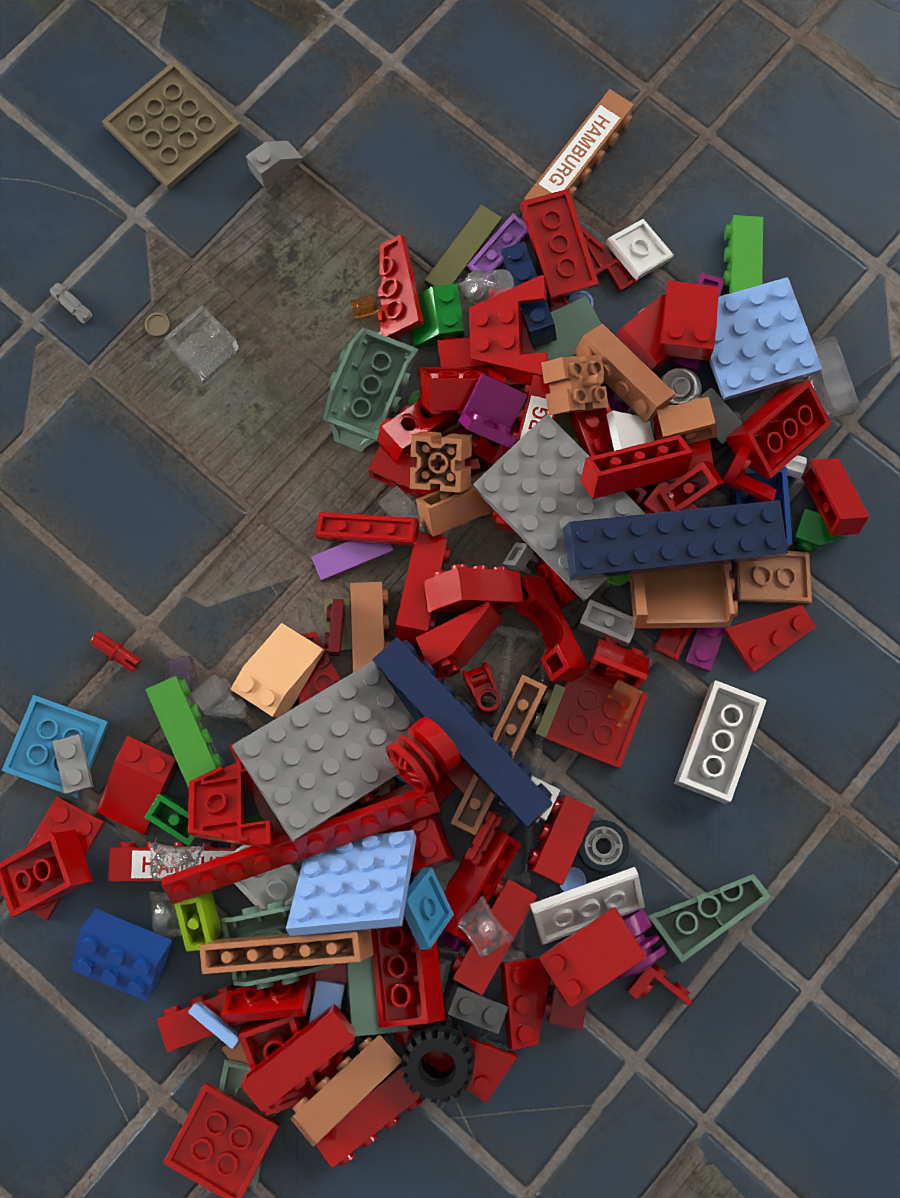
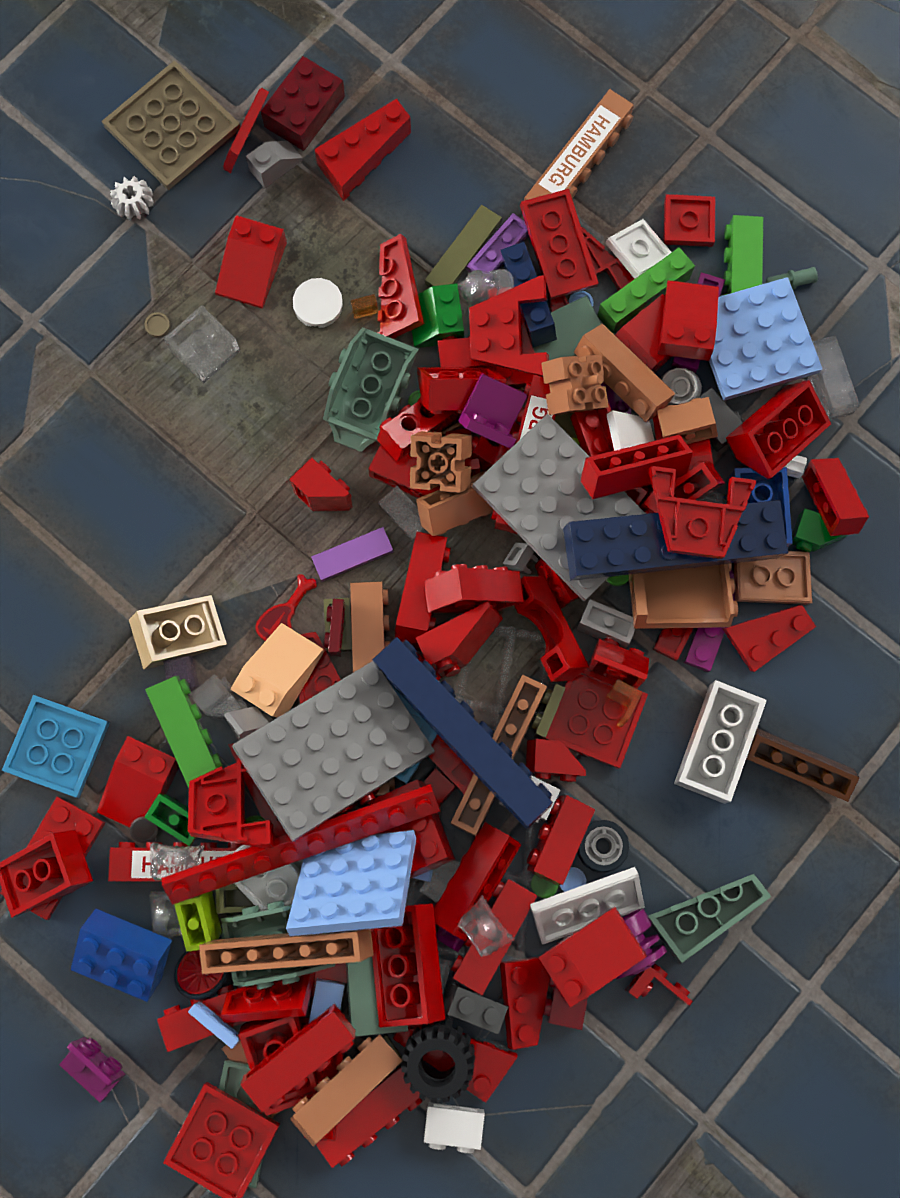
light grey axle [50,283,92,324] -> none
light grey plate [52,734,94,795] -> none
red axle [90,631,142,673] -> none
red tile [315,512,420,546] -> none
red wheel [385,716,461,794] -> none
dark azure plate [404,867,454,950] -> none
red piece [461,662,501,716] -> none
red axle [465,811,503,865] -> none
red bracket [723,444,777,502] -> none
none -> magenta bracket [59,1037,125,1103]
none -> white gear [110,176,154,221]
none -> tan slope [129,595,227,670]
none -> dark grey piece [130,816,158,843]
none -> red wheel [174,950,230,1000]
none -> red slope [215,215,287,309]
none -> olive slope [216,884,255,914]
none -> red tile [223,88,269,173]
none -> light grey slope [224,706,273,740]
none -> red piece [255,574,317,641]
none -> dark red brick [261,56,345,151]
none -> red slope [289,458,353,511]
none -> white tile [293,278,343,328]
none -> red wedge [314,98,411,201]
none -> white brick [424,1102,485,1153]
none -> red slope [526,739,586,782]
none -> bright green piece [531,875,558,898]
none -> bright green brick [597,247,695,334]
none -> red wing [649,466,756,559]
none -> red plate [664,194,715,247]
none -> reddish brown brick [746,728,860,802]
none -> sand green axle [766,267,818,290]

